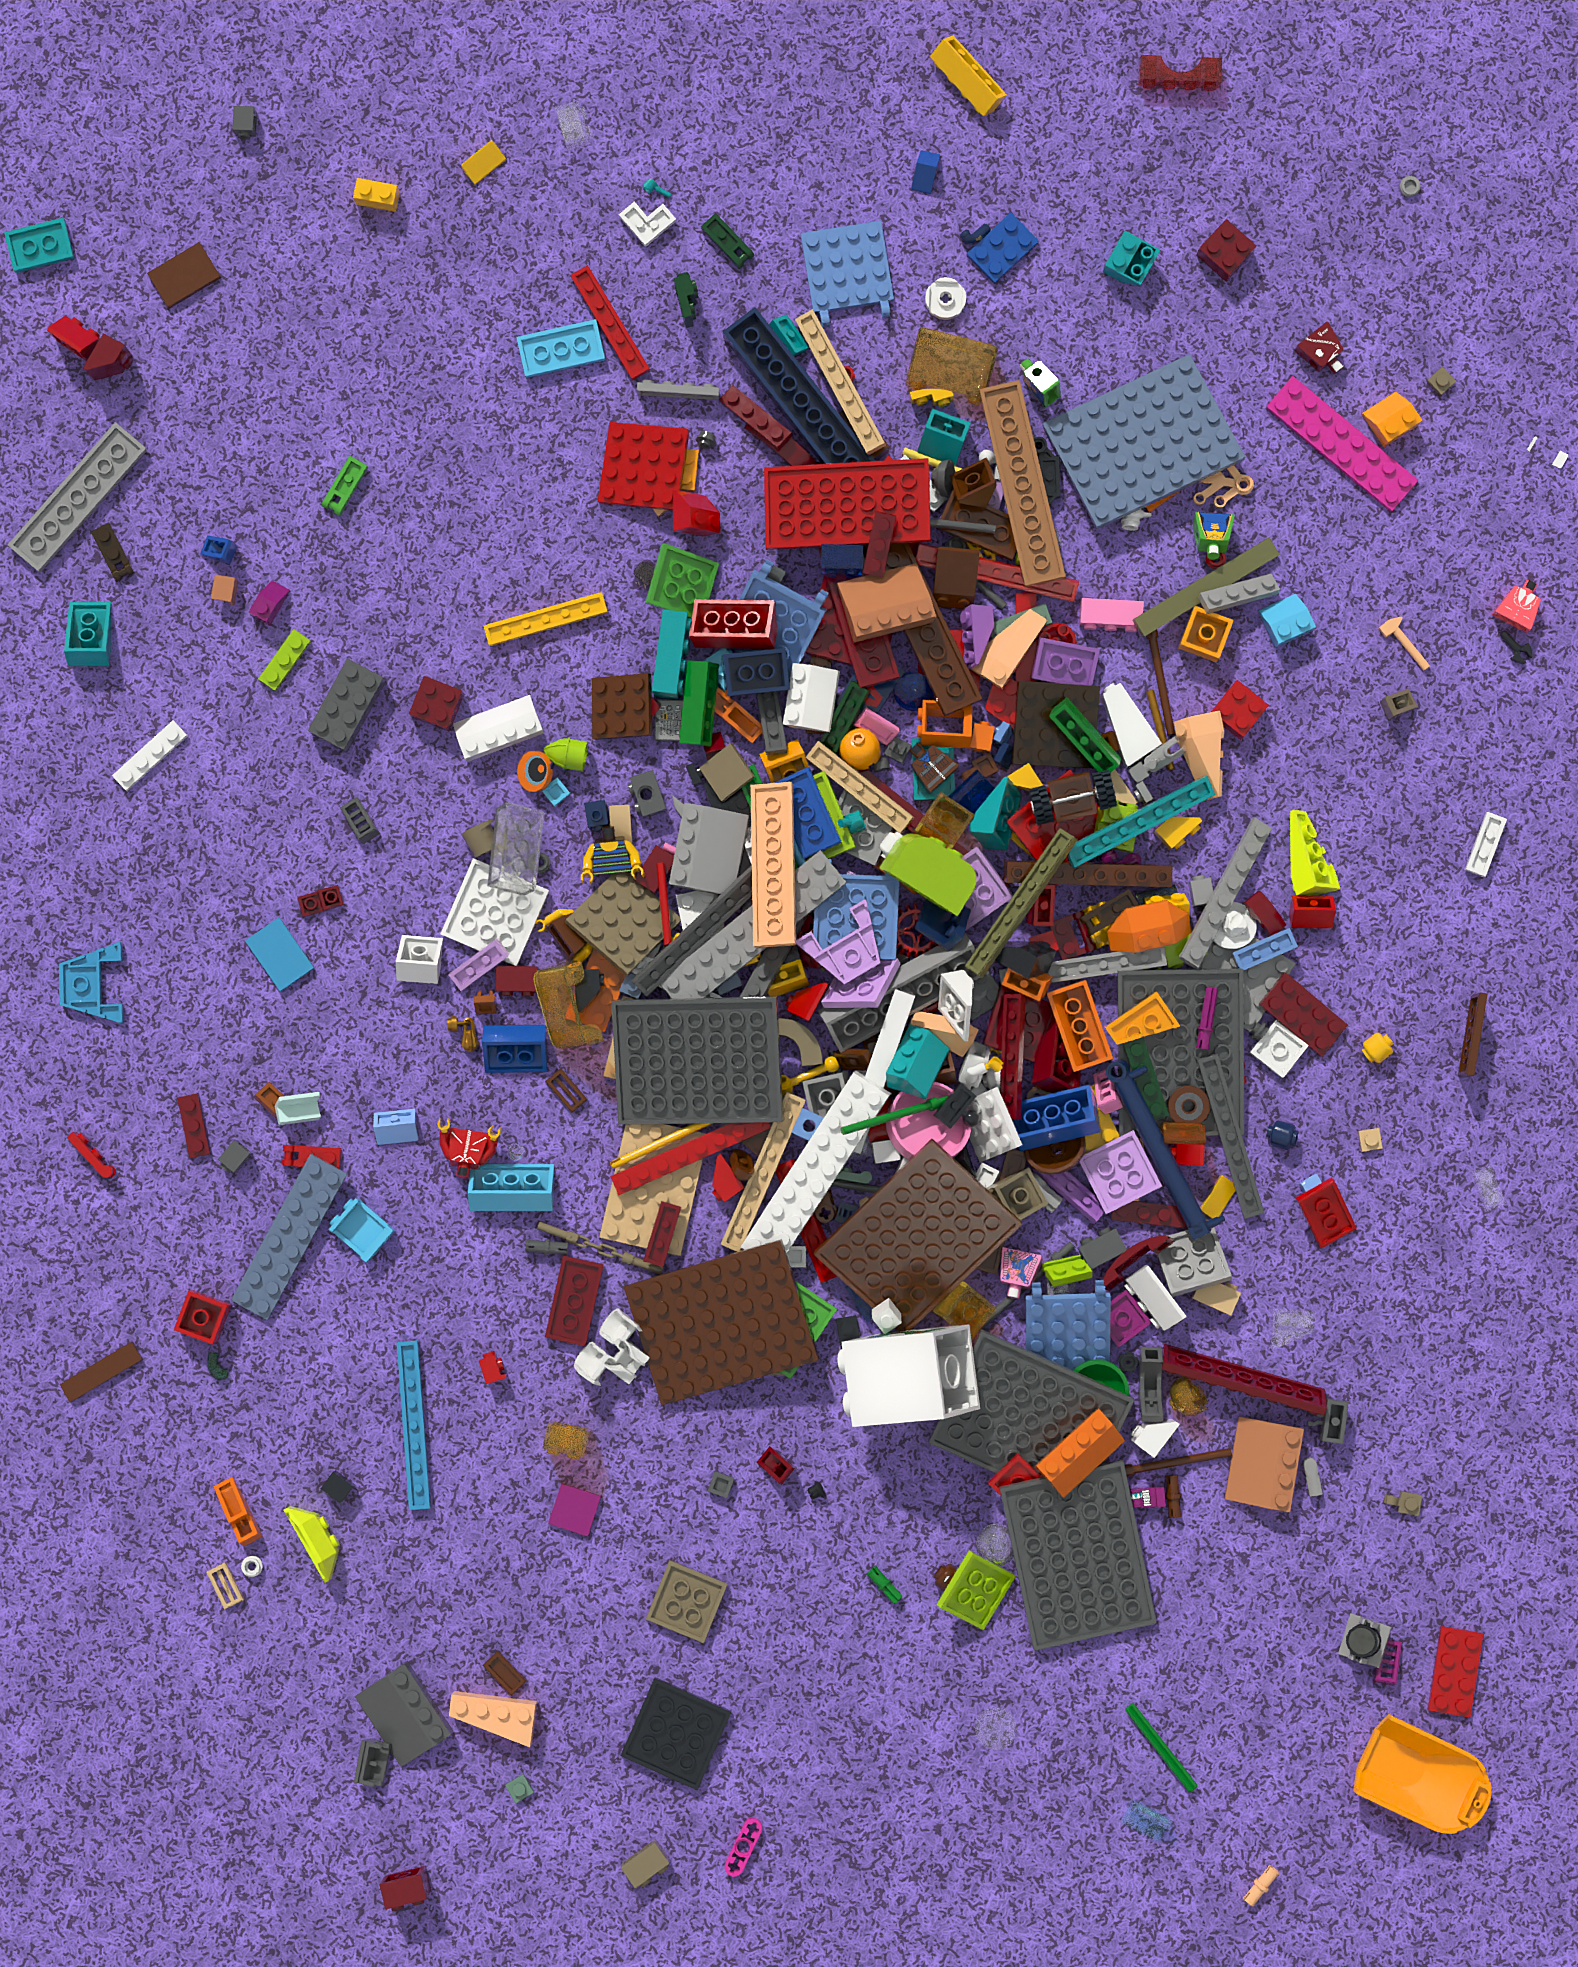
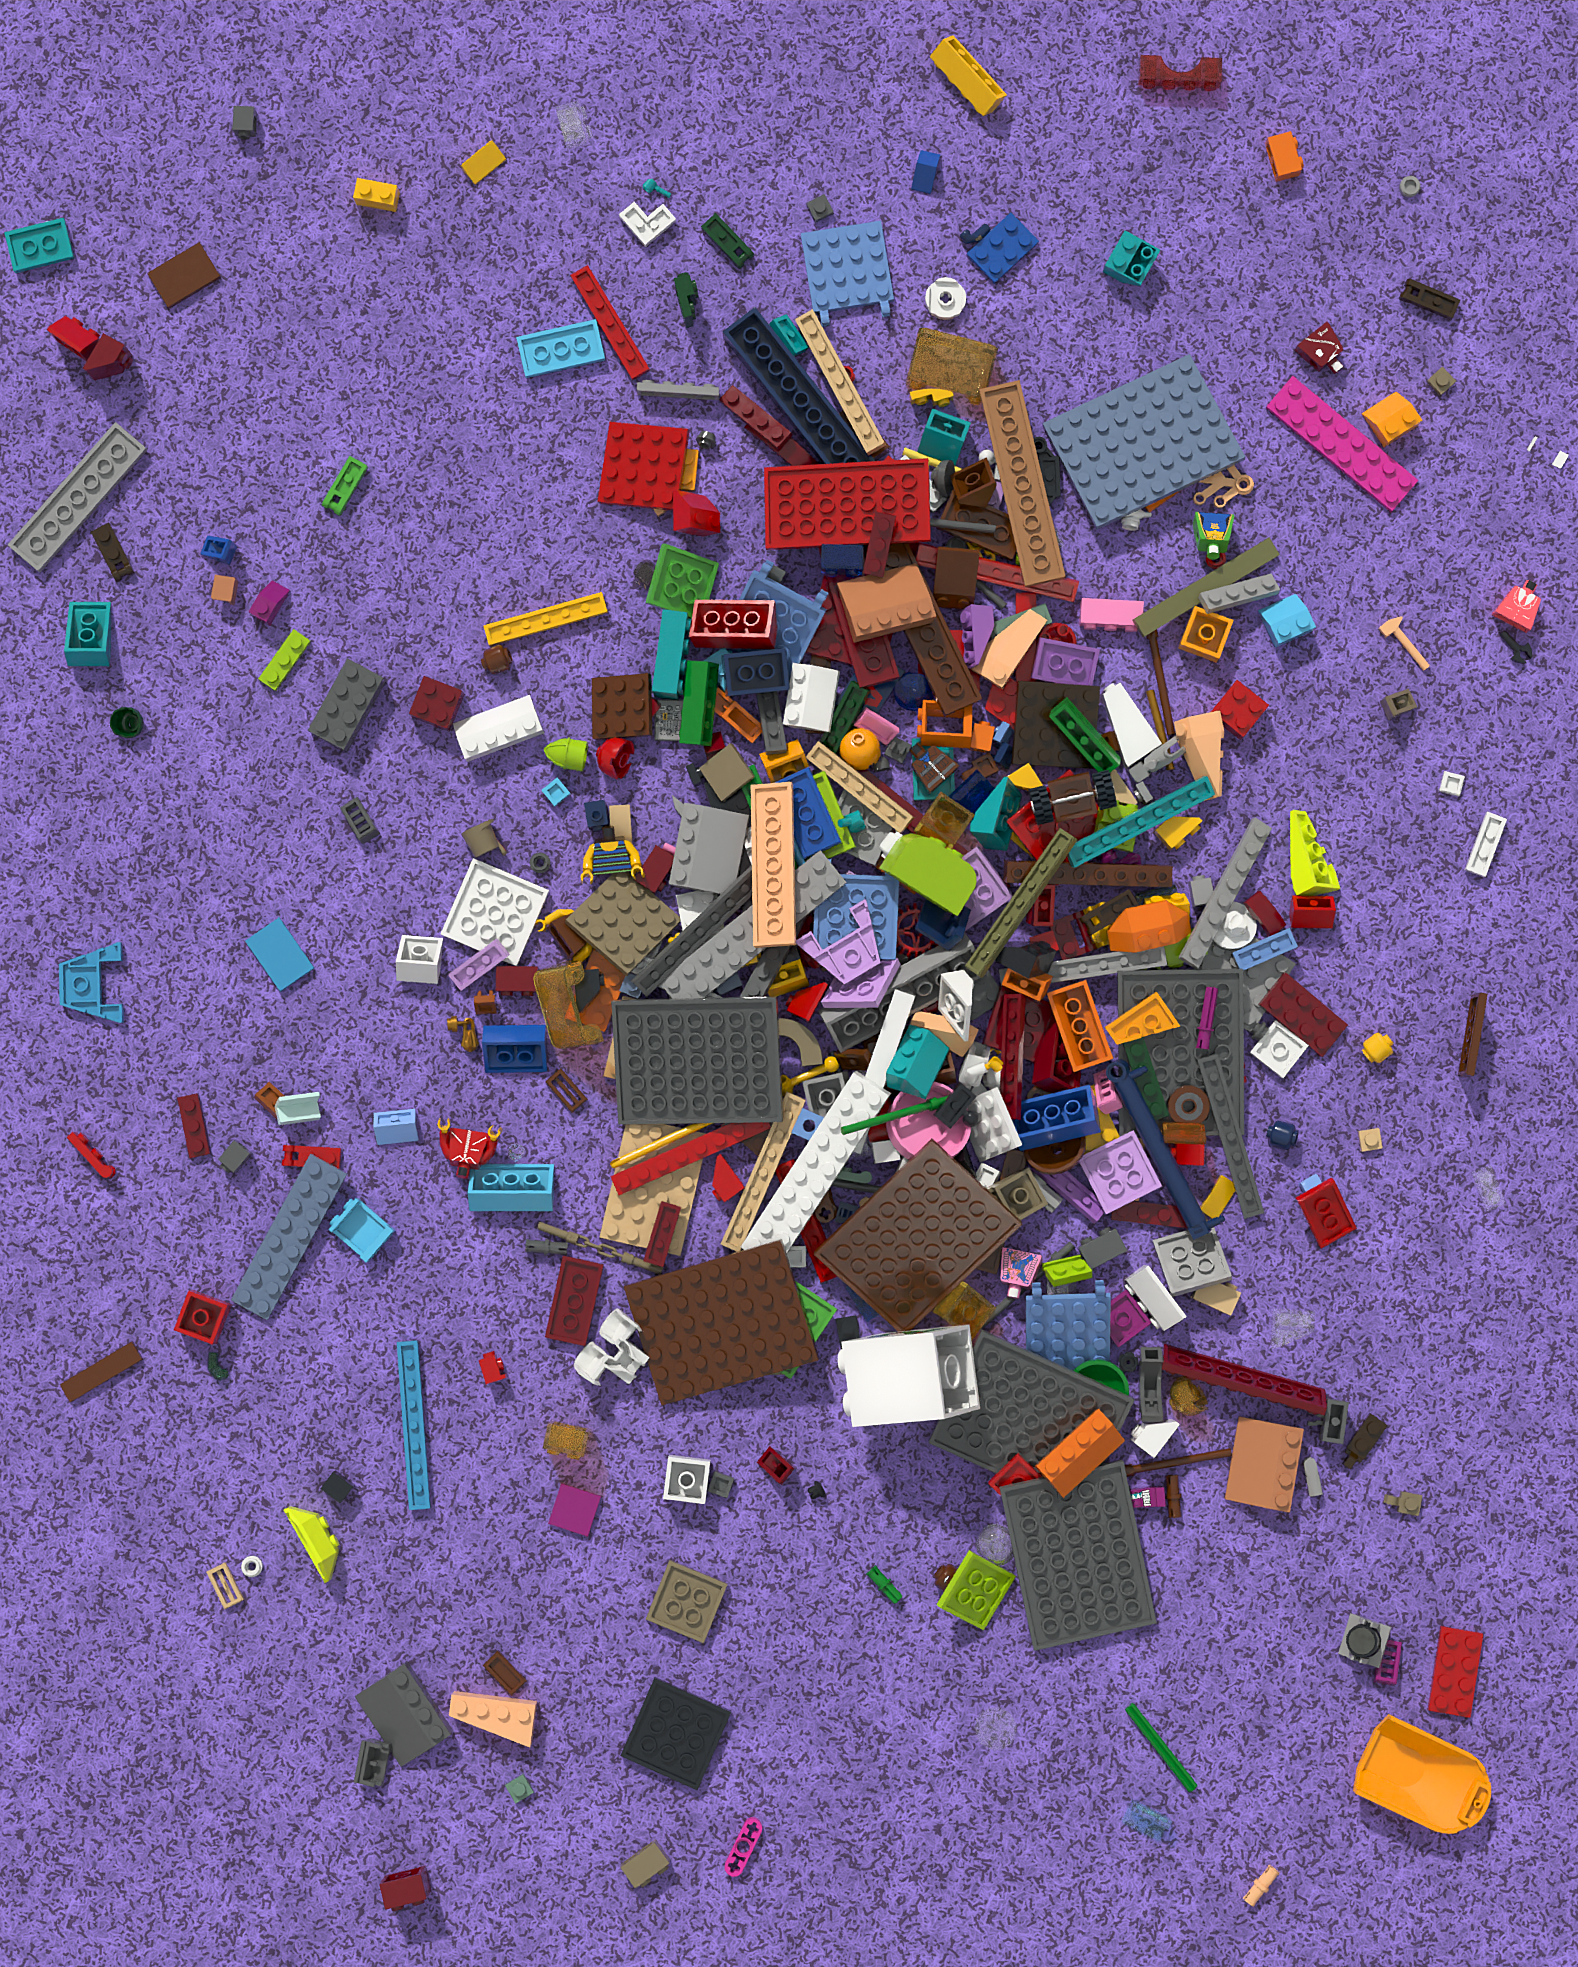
white plate [112,720,188,791] -> none
orange slope [213,1477,263,1546] -> none
dark red slope [297,885,344,918] -> none
clear brick [487,802,544,896] -> none
orange tile [517,751,553,792] -> none
dark grey brick [628,770,667,819] -> none
red bar [656,862,672,946] -> none
reddish brown plate [729,1149,755,1180] -> none
white brick [872,1298,902,1334] -> none
torso [1020,359,1061,408] -> none
dark red slope [1103,1235,1175,1291] -> none
dark red brick [1196,219,1257,282] -> none
none -> dark green hair [110,707,144,738]
none -> reddish brown head [481,645,513,675]
none -> red cylinder [596,737,635,780]
none -> white brick [663,1455,711,1504]
none -> dark grey plate [806,194,834,223]
none -> orange brick [1265,131,1304,182]
none -> dark brown hinge [1342,1413,1388,1469]
none -> dark brown plate [1399,279,1460,320]
none -> white tile [1439,771,1465,797]

